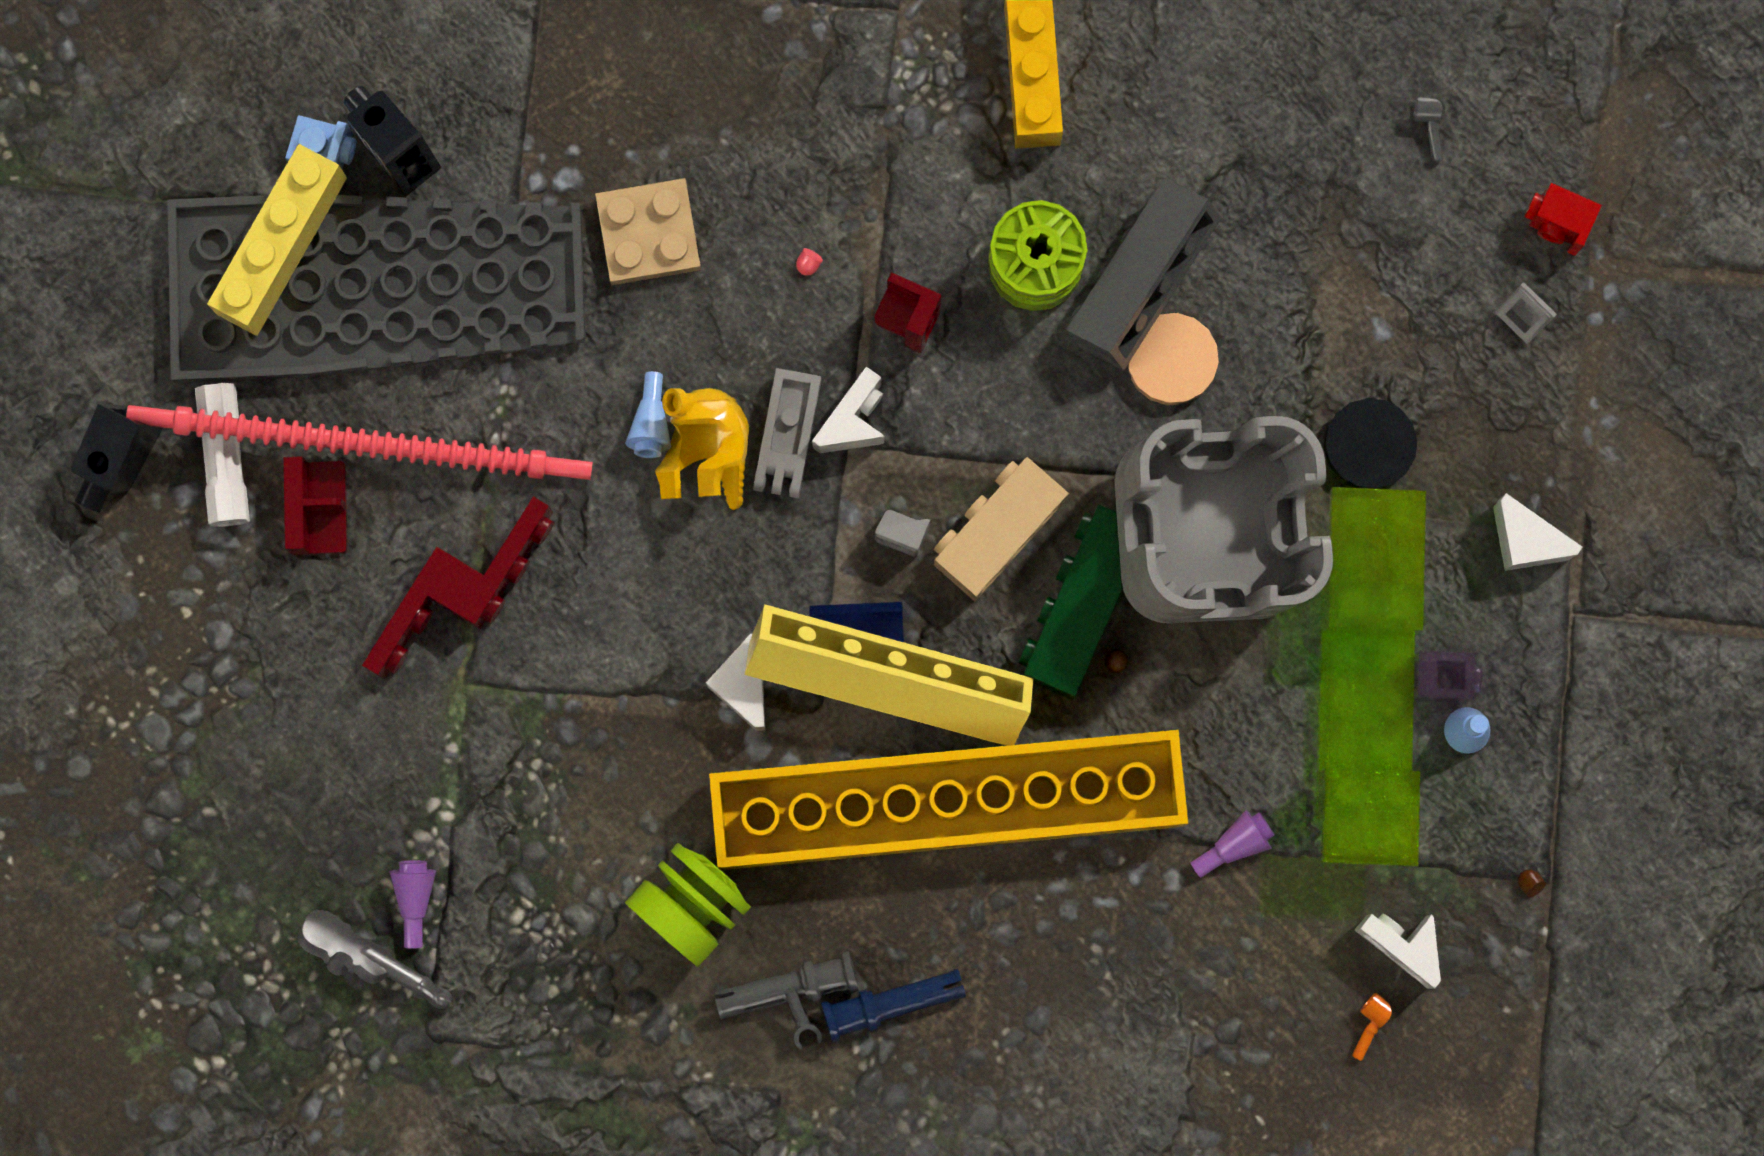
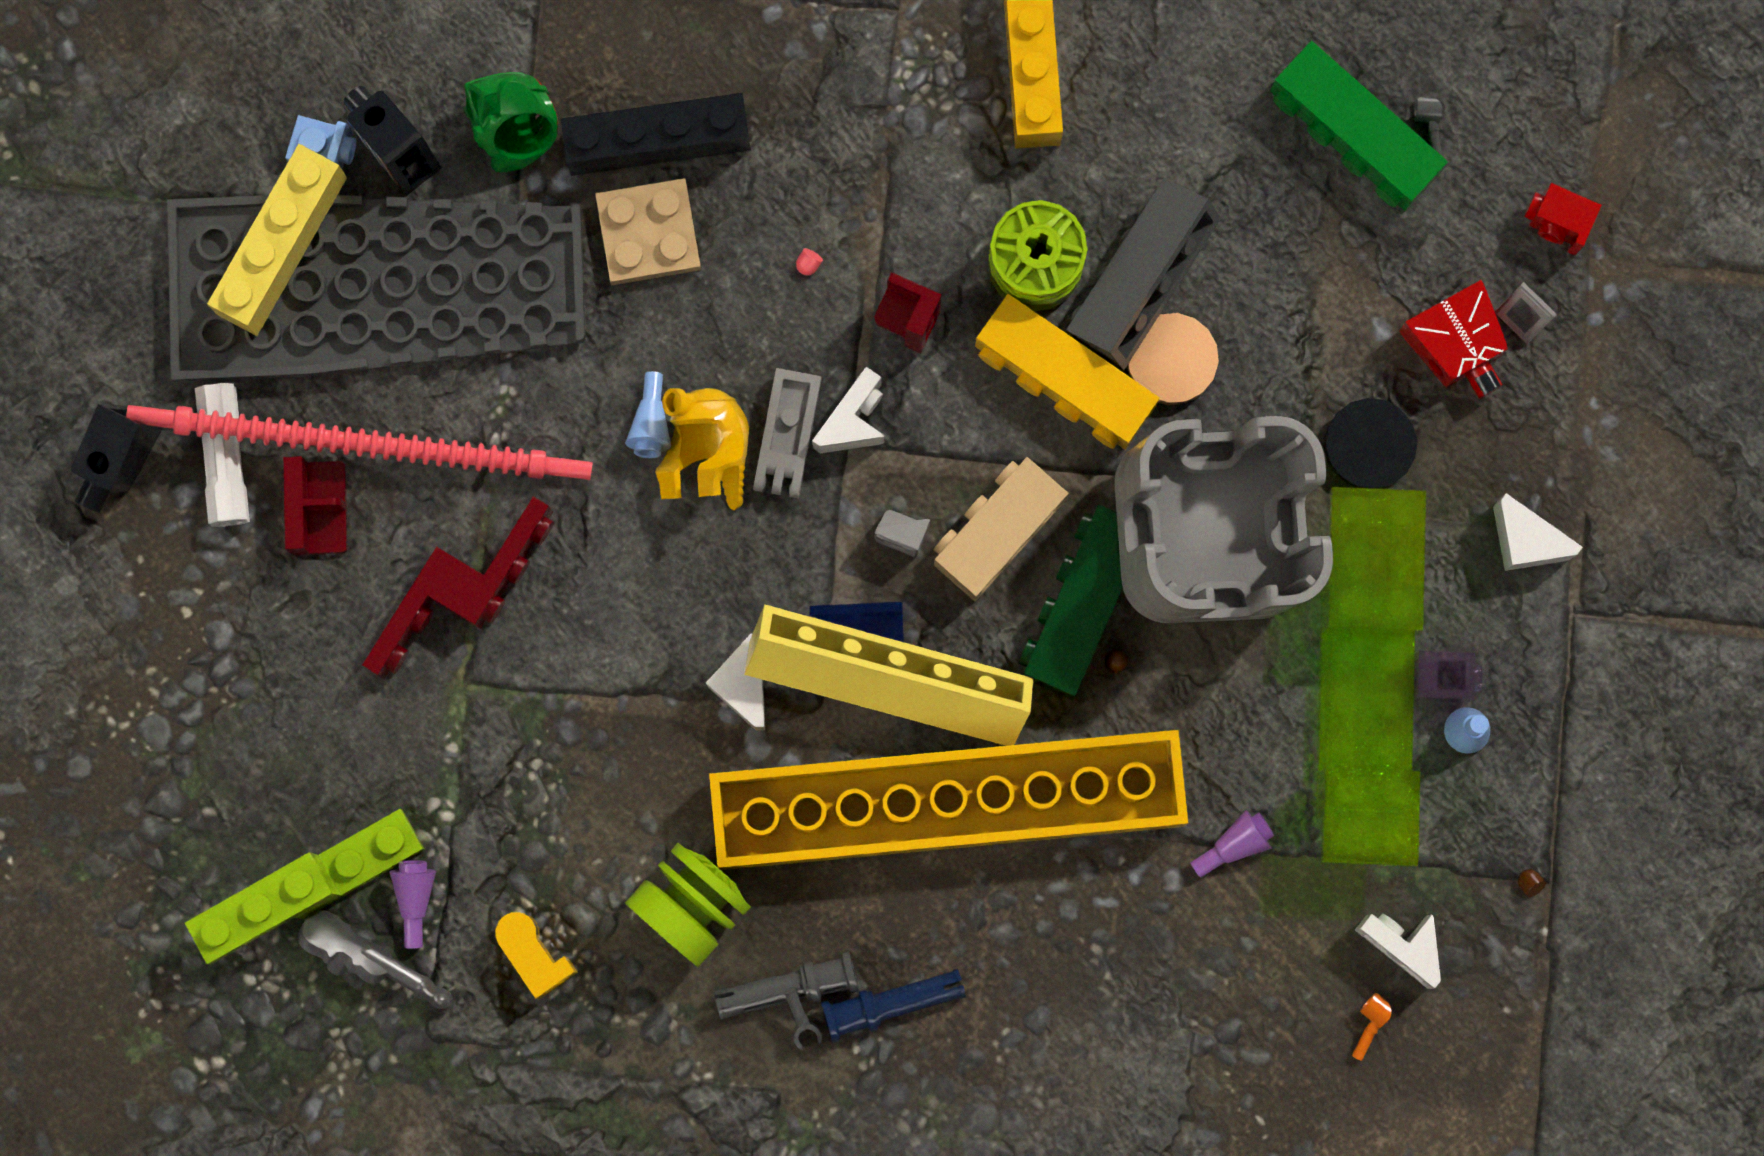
none -> lime bracket [185,809,425,965]
none -> green piece [462,72,559,173]
none -> yellow leg [495,912,578,999]
none -> black brick [560,93,751,176]
none -> yellow brick [975,294,1160,450]
none -> green brick [1270,40,1448,211]
none -> red torso [1399,280,1508,399]

